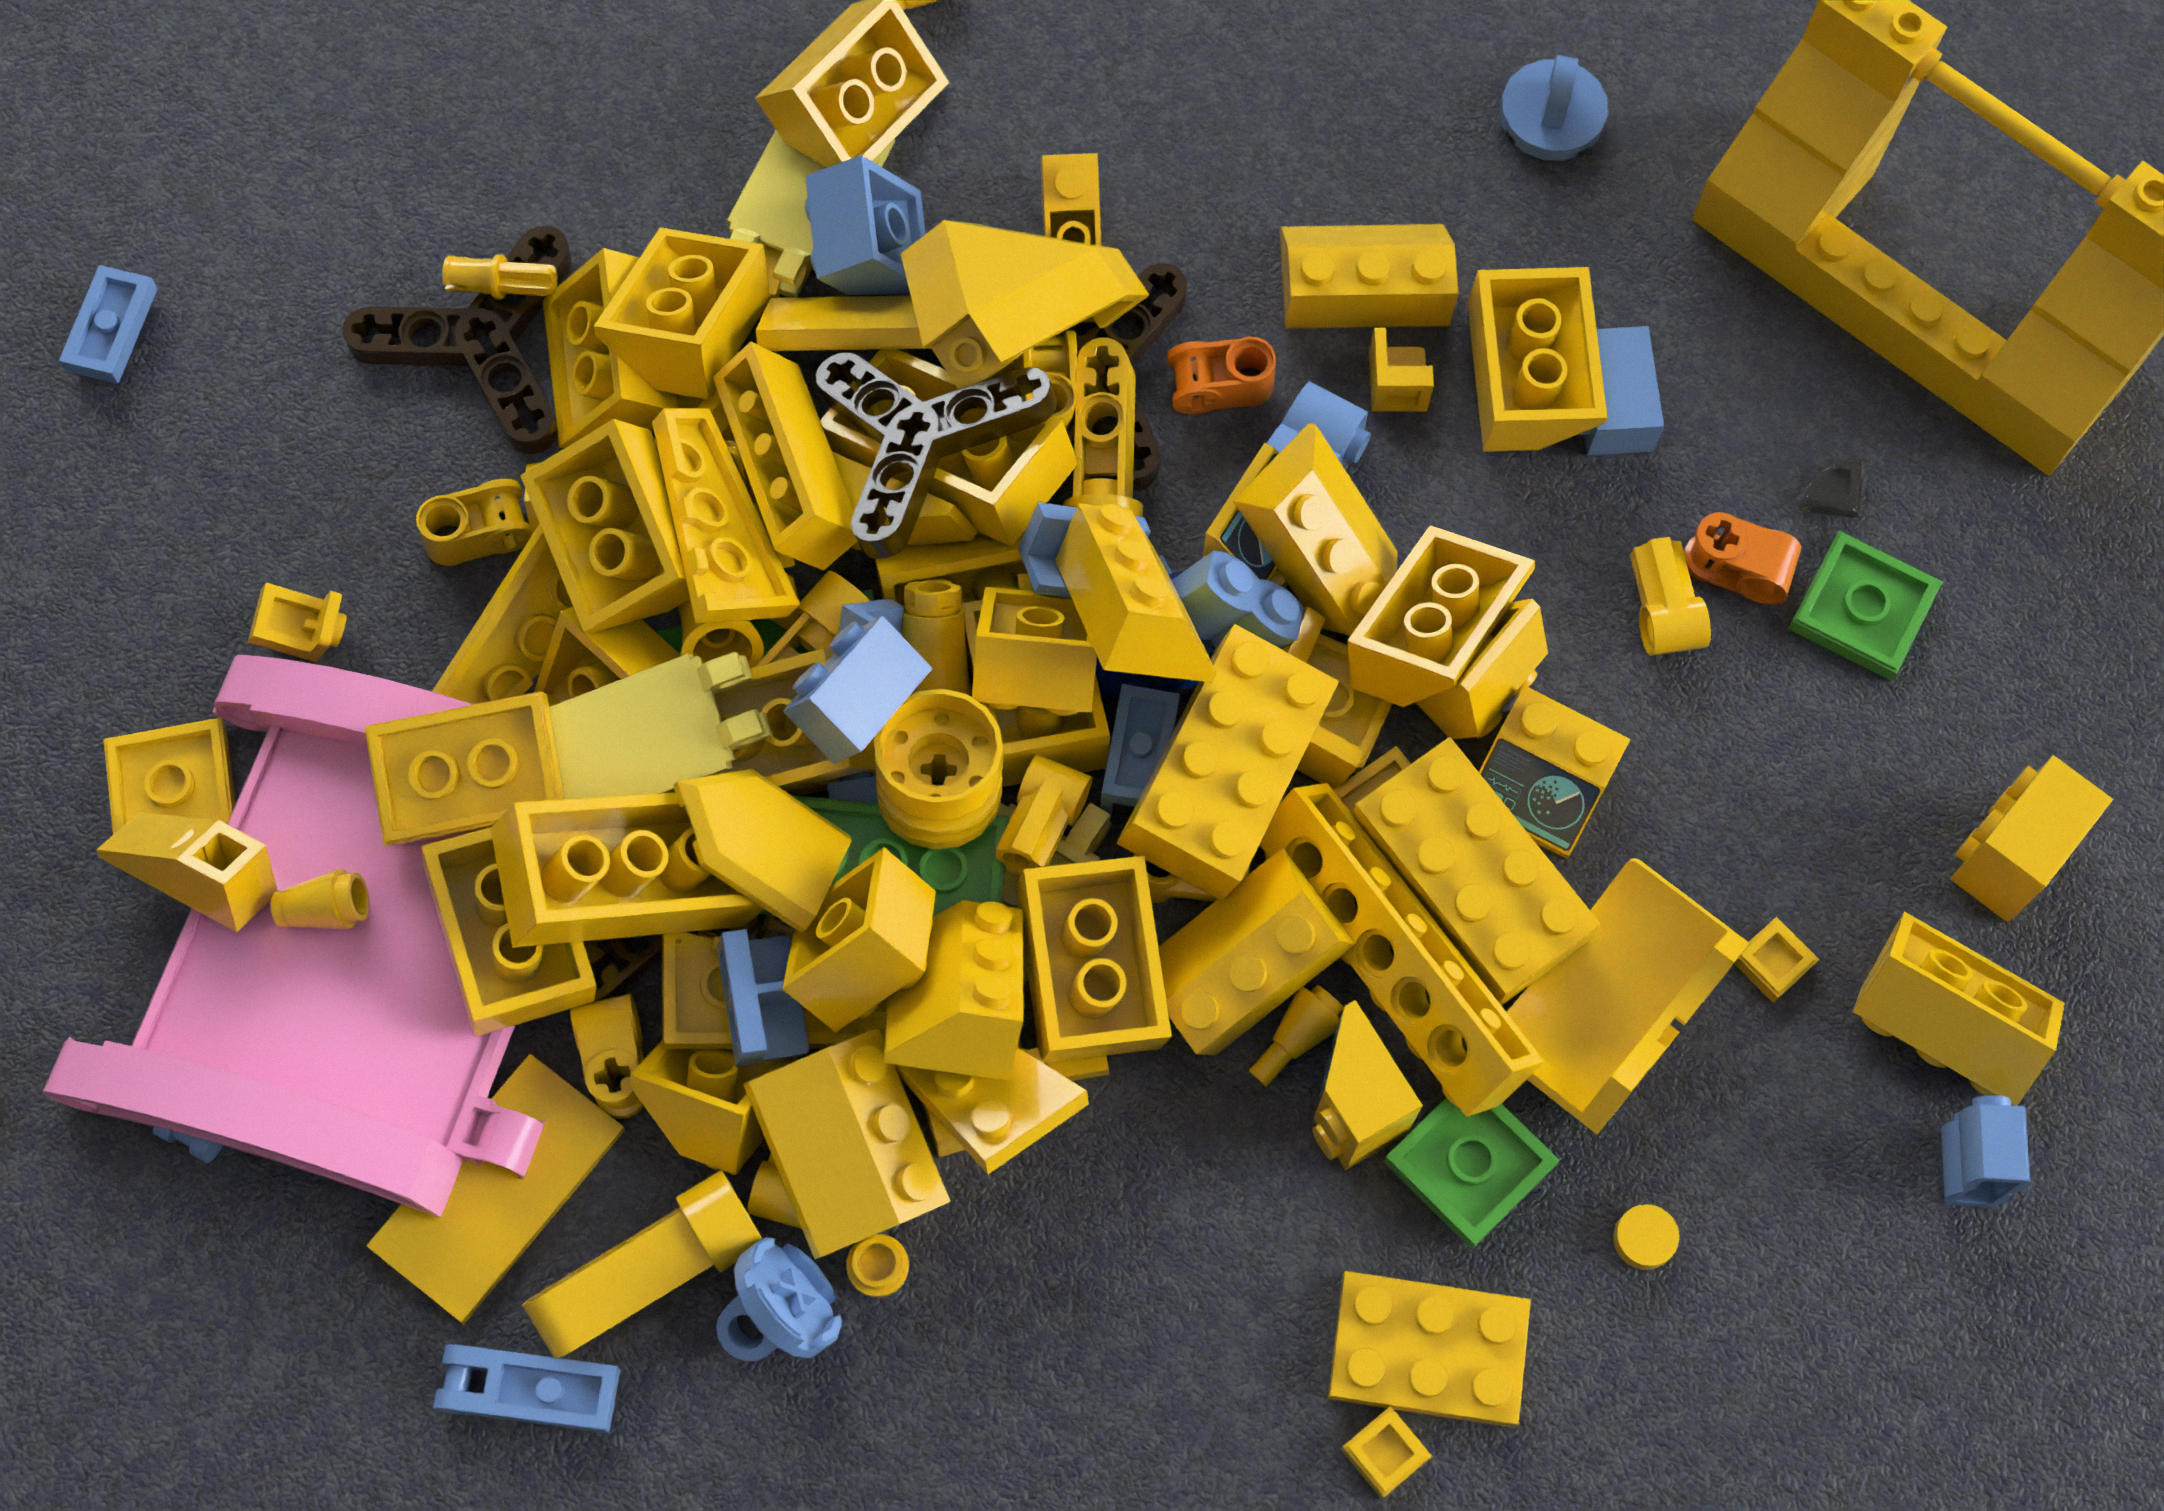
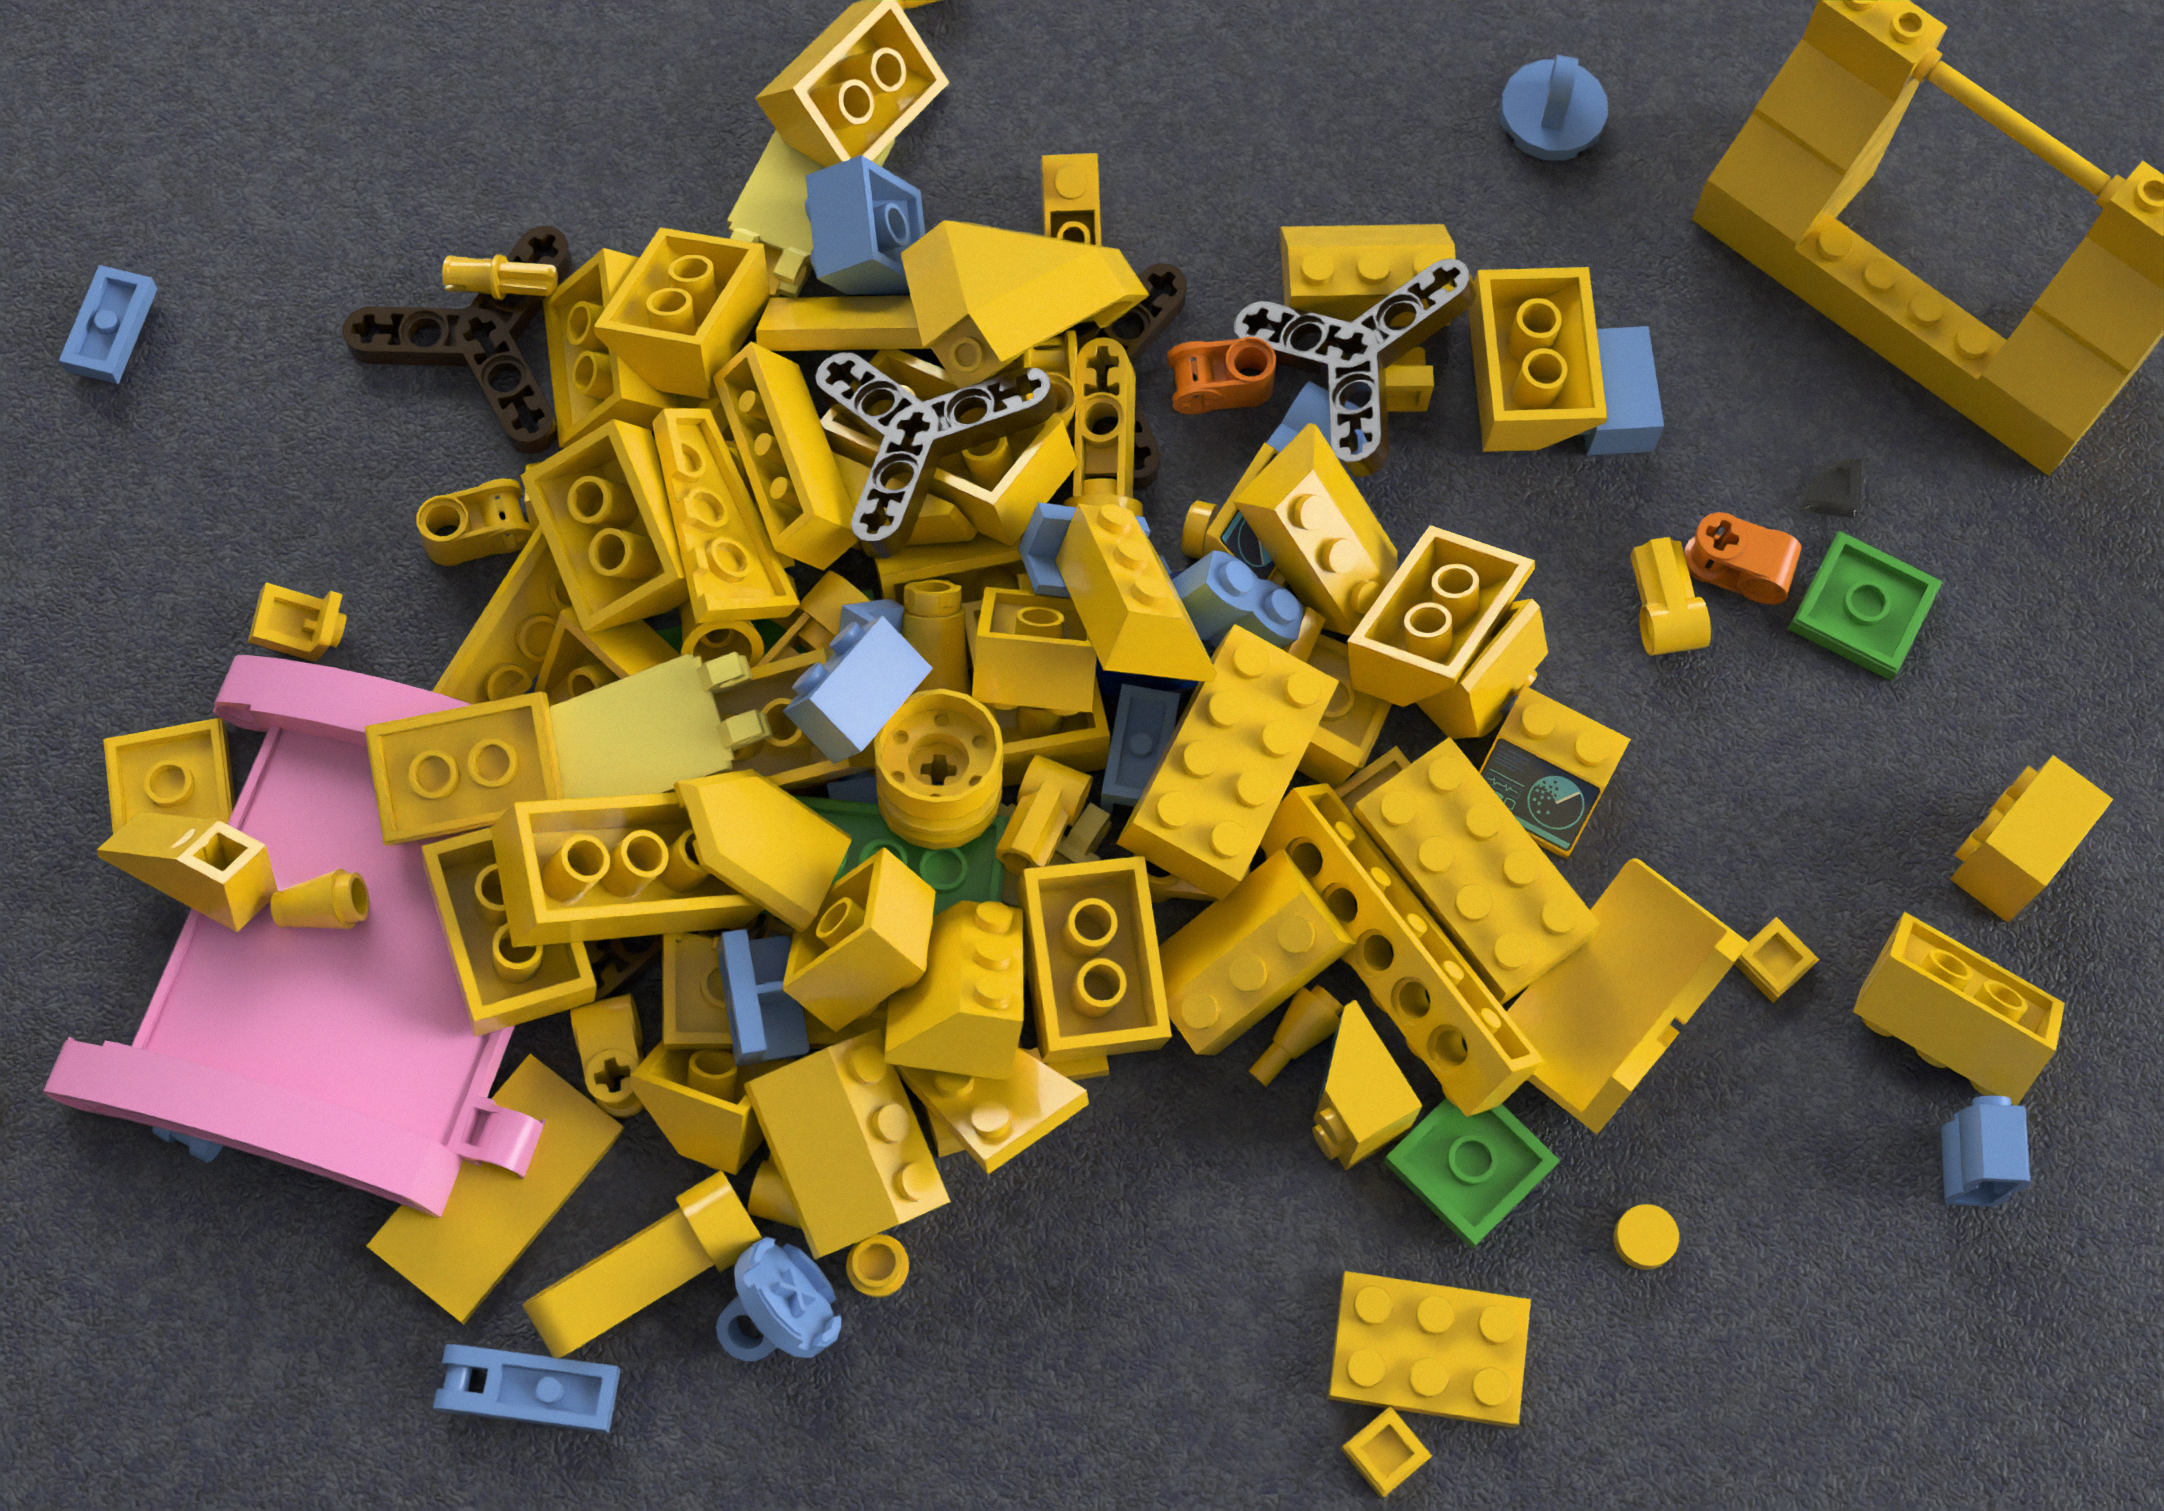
none -> yellow tile [1181,500,1218,560]
none -> dark brown piece [1234,259,1477,477]

